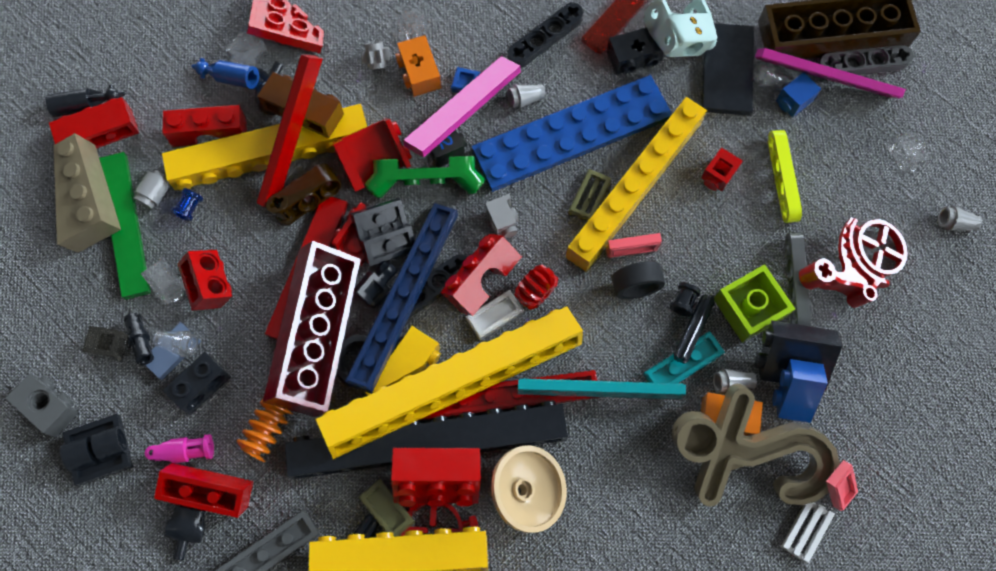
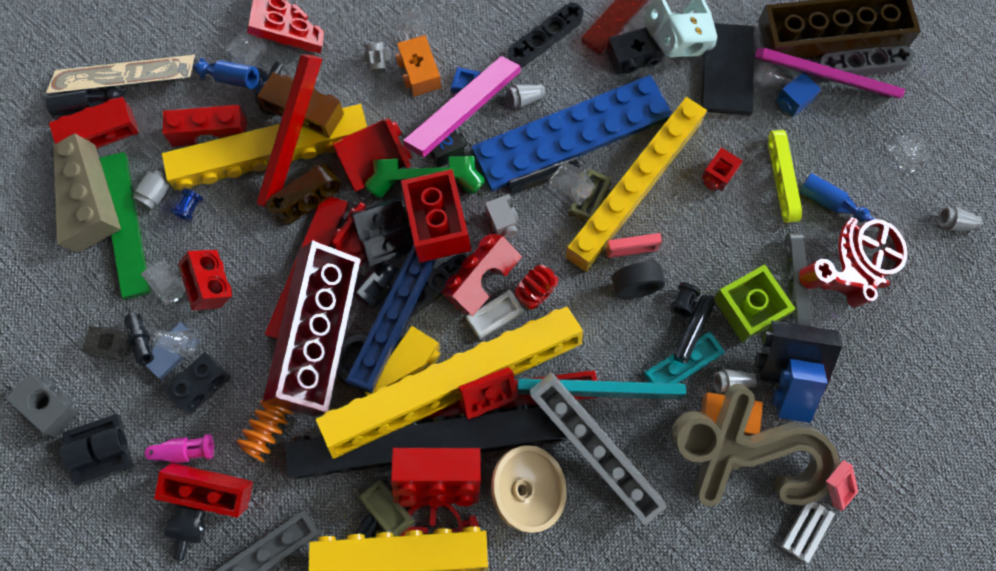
none -> sticker [46,55,195,93]
none -> red brick [401,169,471,263]
none -> red bracket [457,367,518,419]
none -> black axle [508,157,580,194]
none -> light grey brick [530,372,667,525]
none -> clear brick [549,161,596,206]
none -> blue wheel [799,173,875,222]

